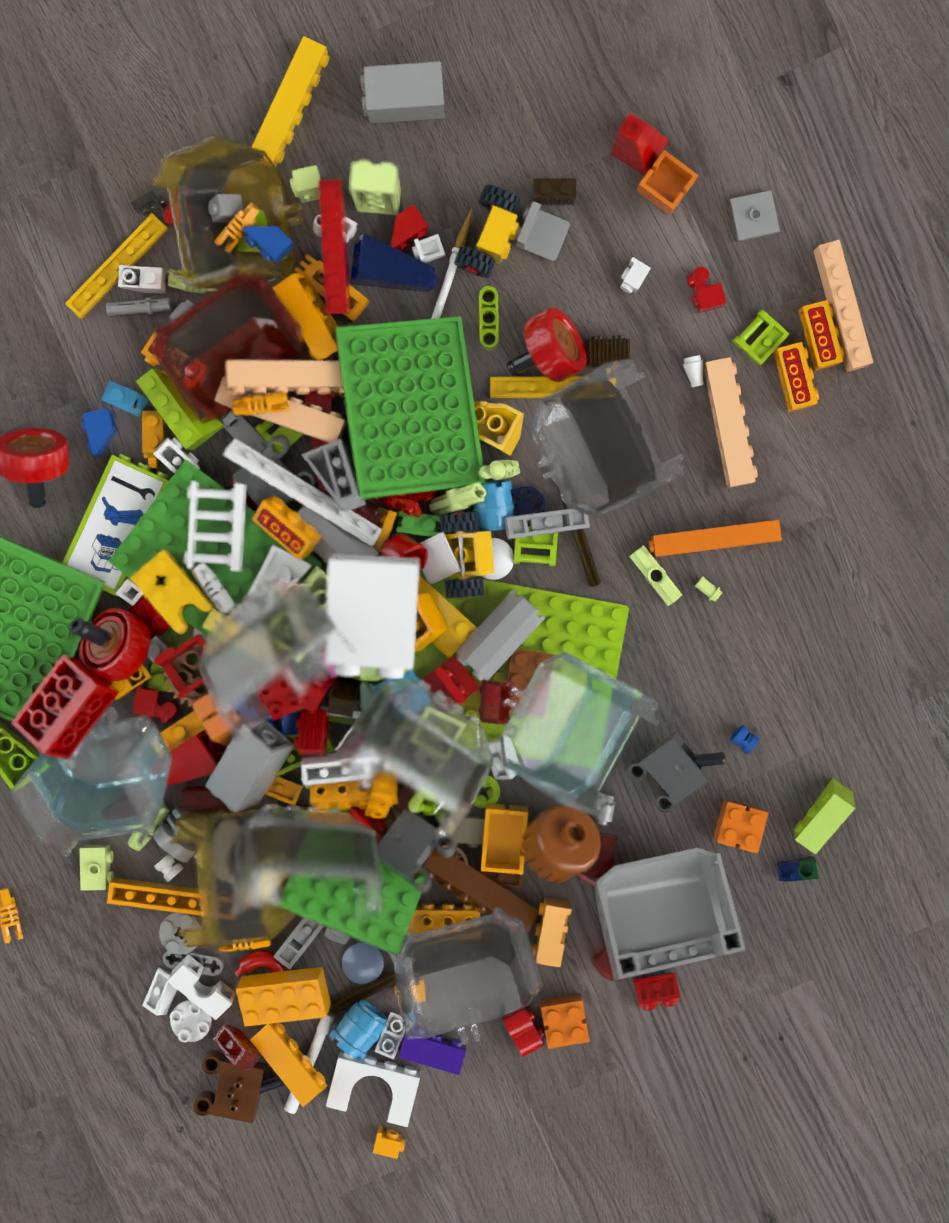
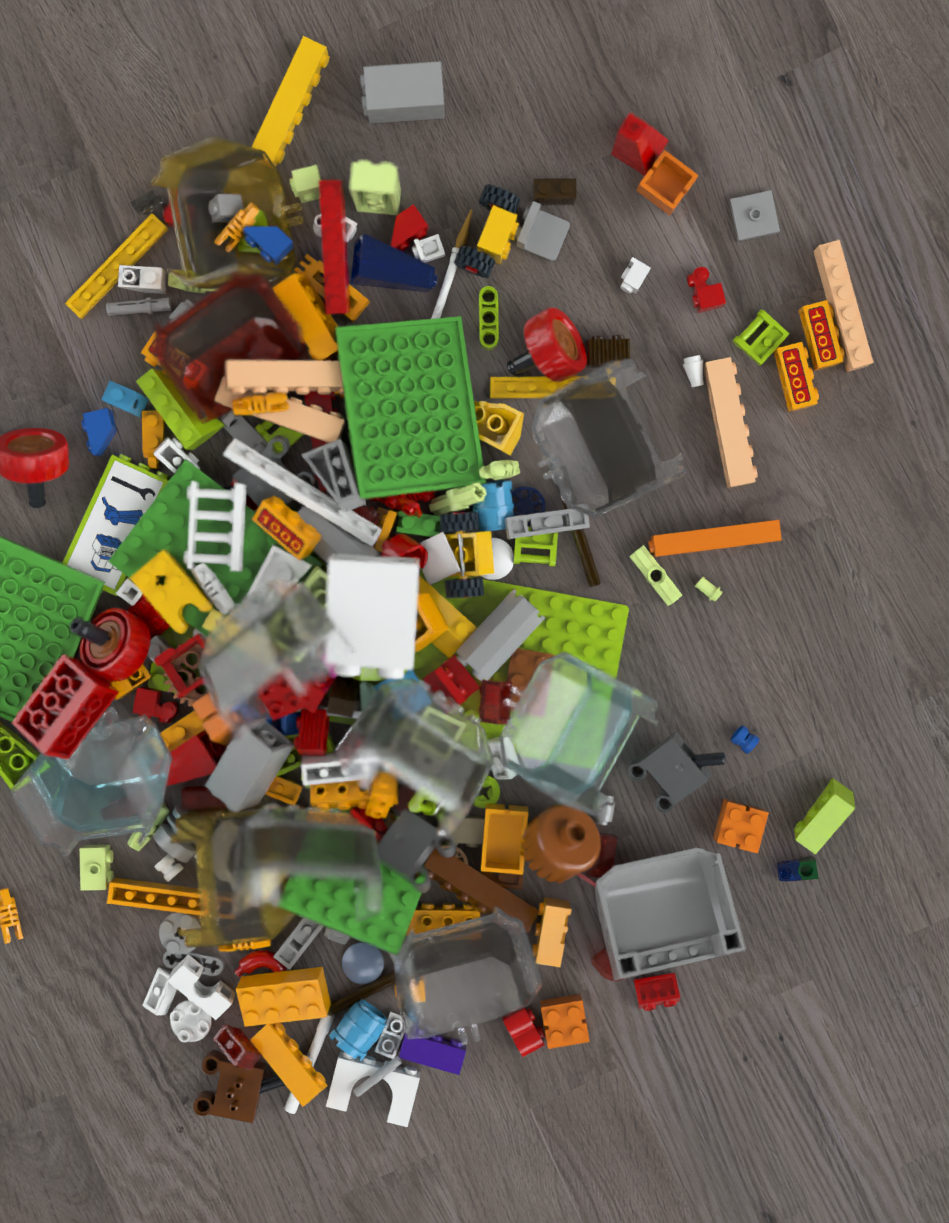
light orange brick [373,1125,406,1159] -> none
none -> light grey piece [353,1056,402,1097]

